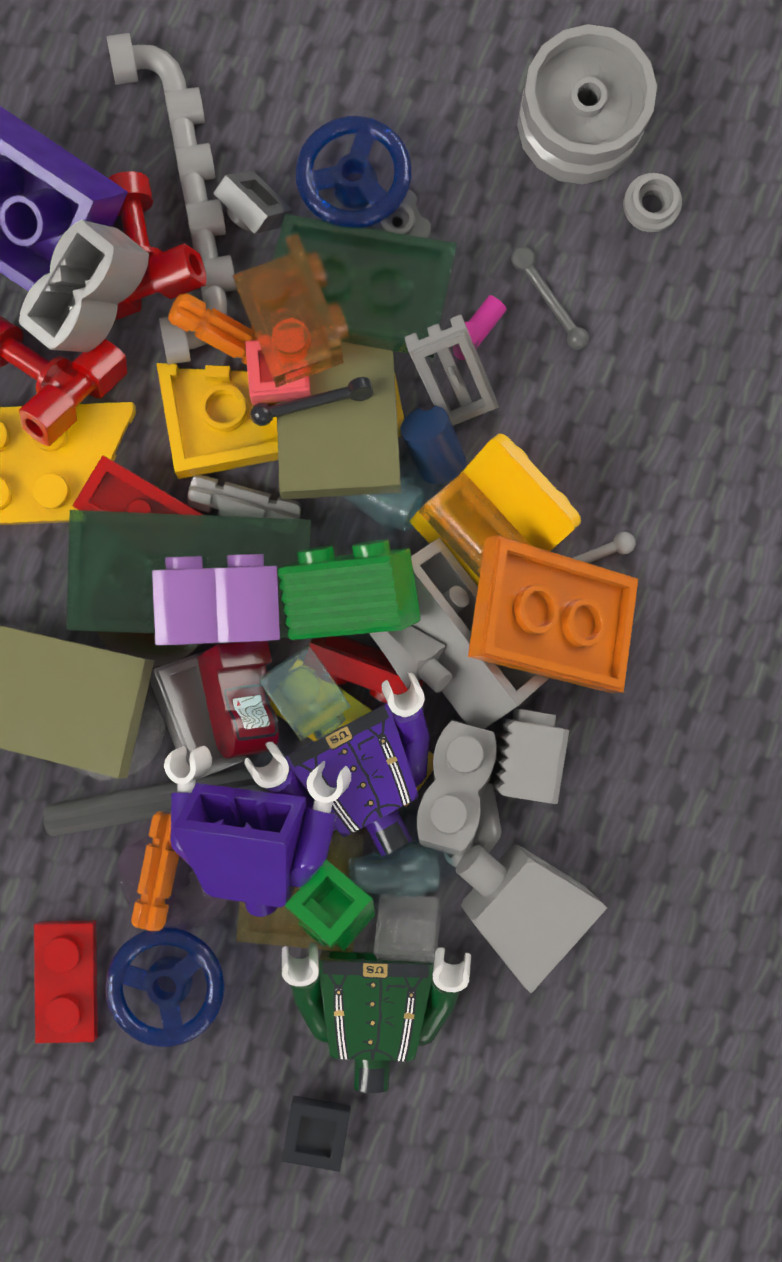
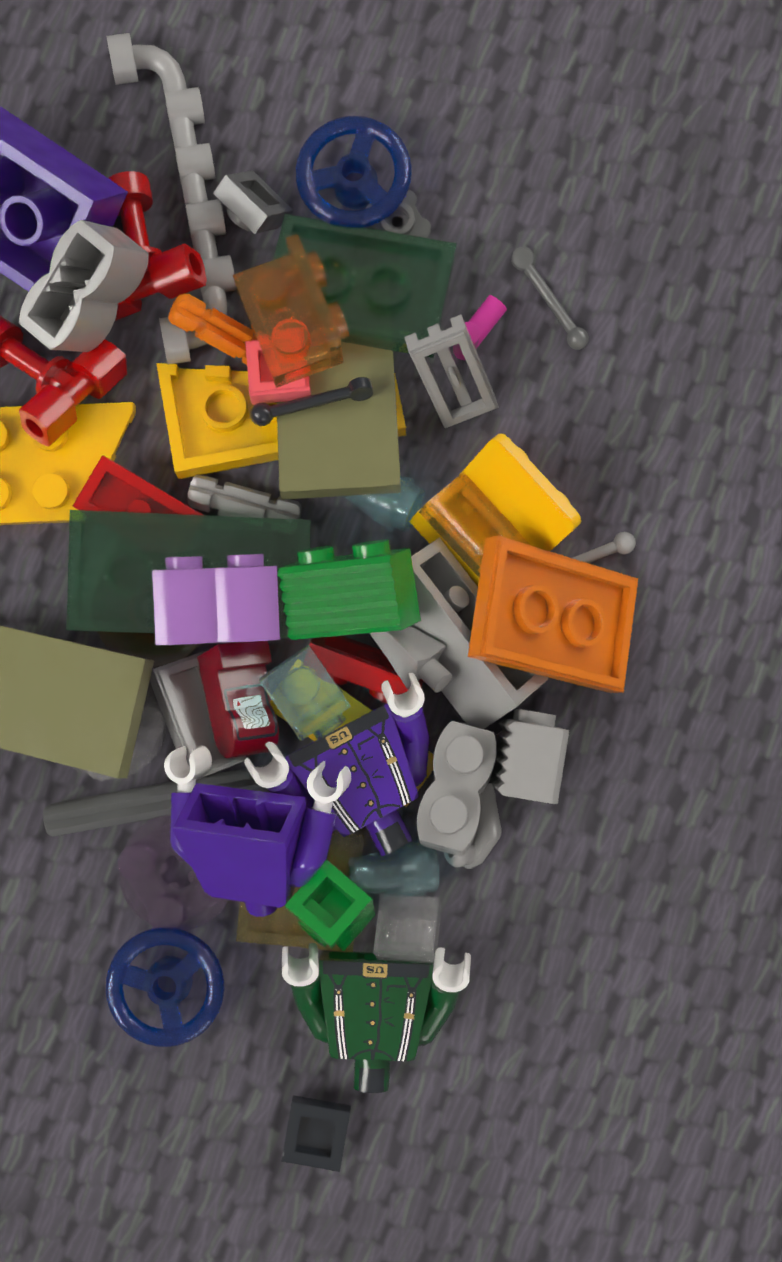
red plate [34,920,98,1043] -> none
orange axle [131,811,179,931] -> none
dark blue piece [400,406,466,484] -> none
light grey torso [456,844,607,993] -> none
light grey wheel [517,24,657,184] -> none
light grey plate [623,173,682,232] -> none

